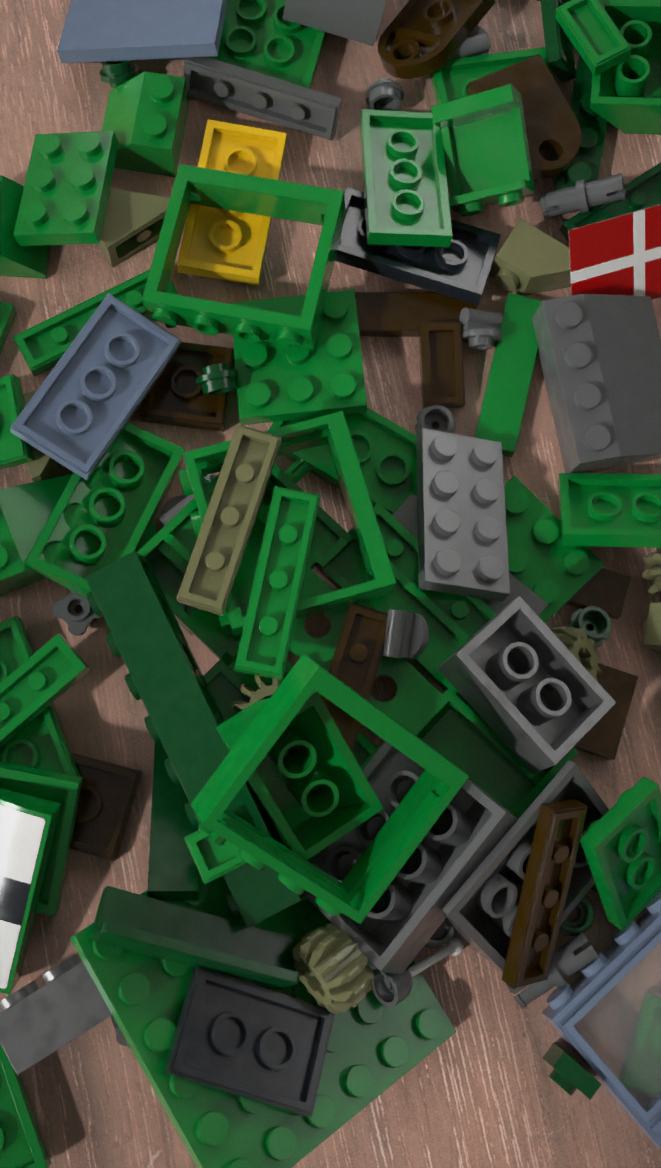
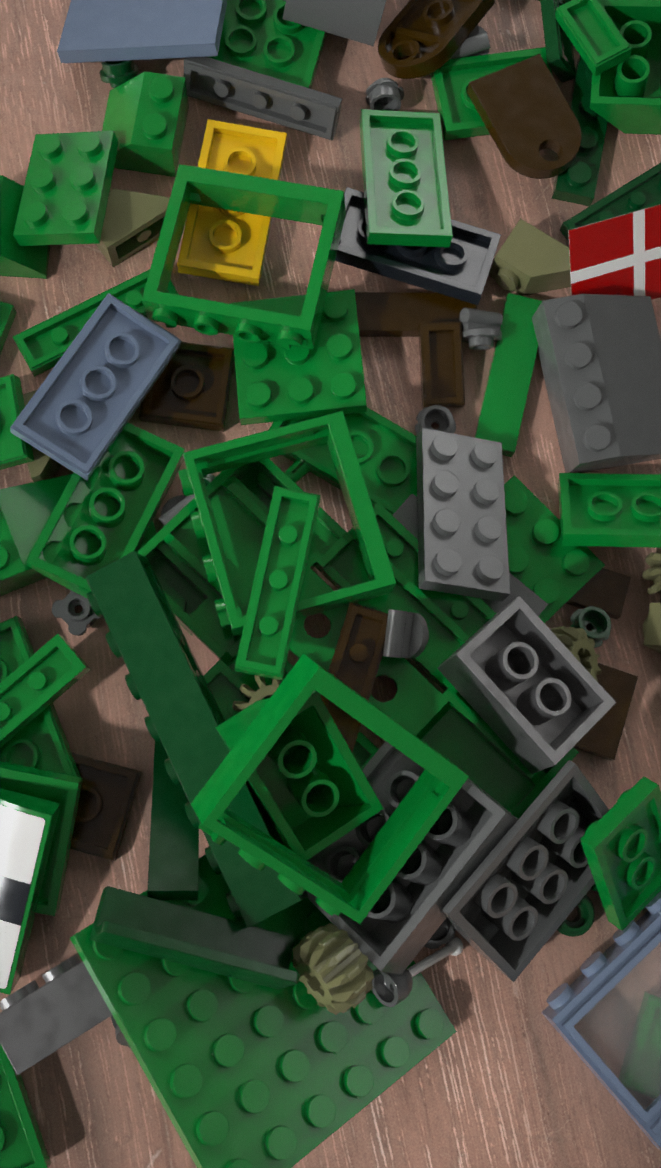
black tile [164,966,335,1117] -> none
olive tile [176,424,282,616] -> none
green tile [184,829,248,884] -> none
dark green plate [196,363,239,396] -> none
green panel [431,84,535,217] -> none
dark brown tile [501,799,588,988] -> none
dark grey pin [506,931,600,1009] -> none
dark grey pin [540,173,626,220] -> none
dark green plate [542,1043,602,1100] -> none

